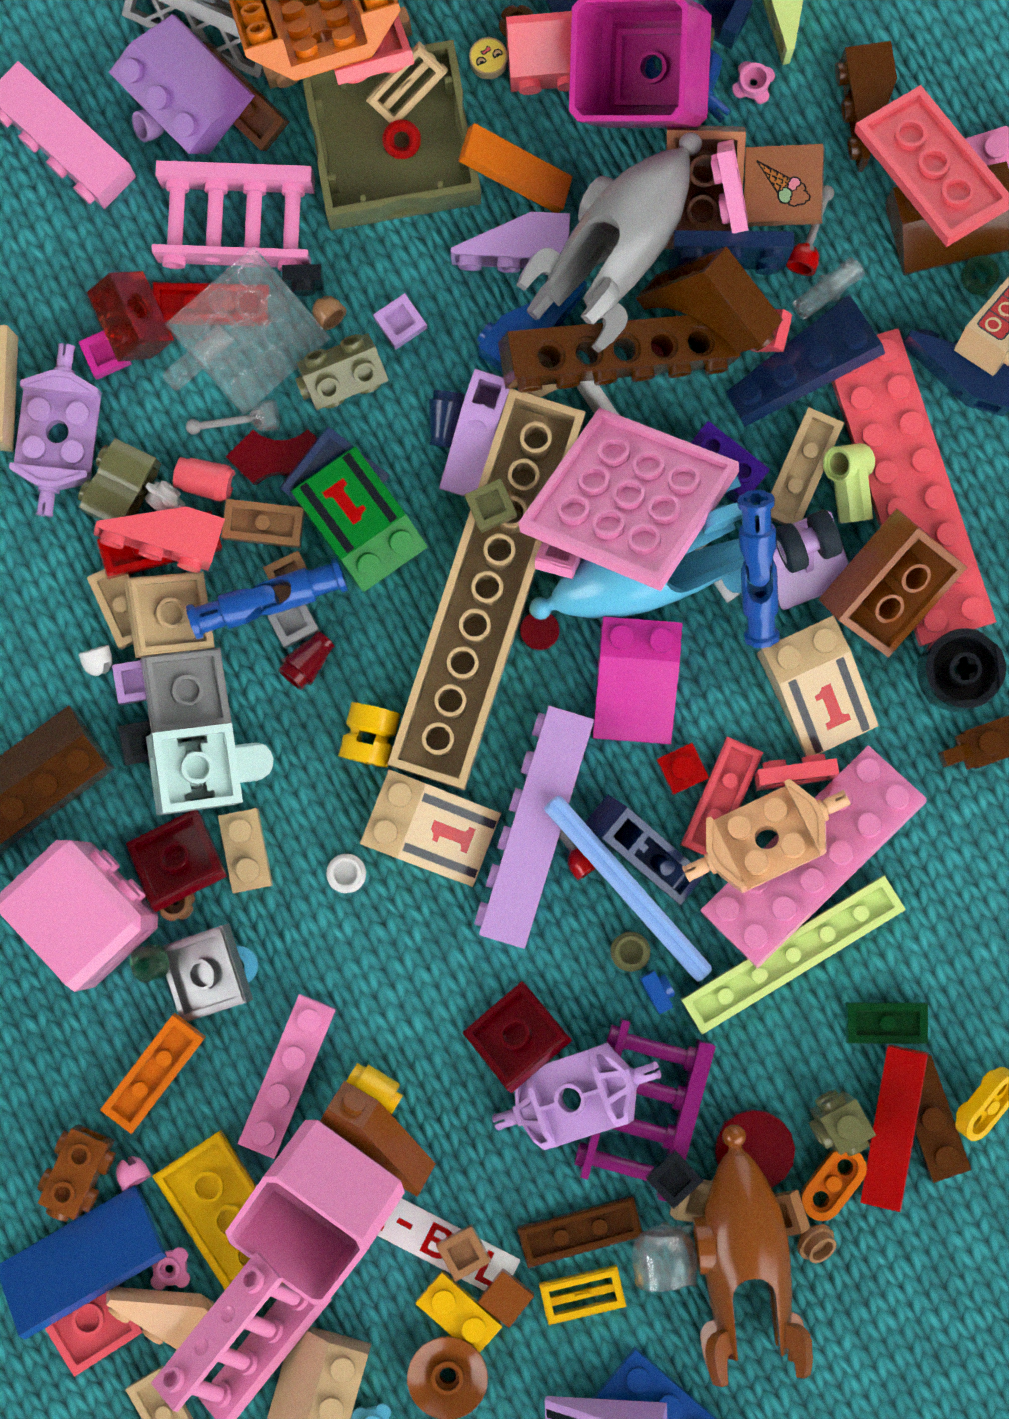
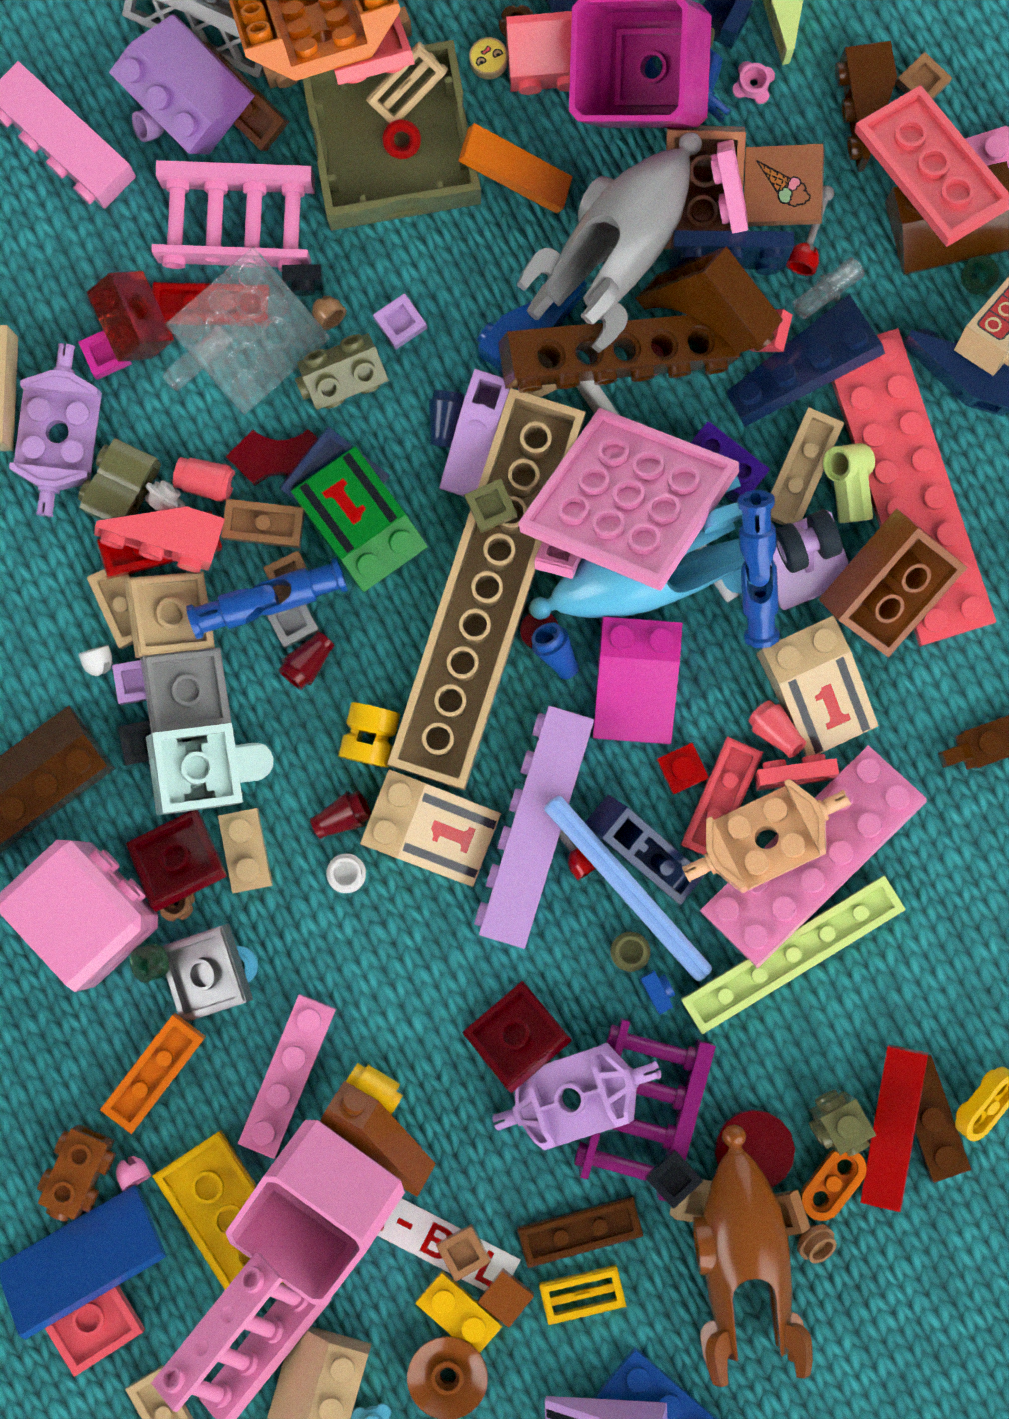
light nougat slope [106,1287,215,1352] -> none
bright pink plate [150,1247,191,1290] -> none
hinge [186,399,280,435] -> none
lavender slope [451,212,570,275] -> none
clear helmet [632,1222,697,1292] -> none
dark green plate [845,1002,928,1044] -> none
black brick [917,628,1006,712] -> none
none -> dark red cone [310,790,372,839]
none -> blue cone [531,623,579,679]
none -> coral cone [748,700,807,758]
none -> medium nougat plate [895,52,952,99]

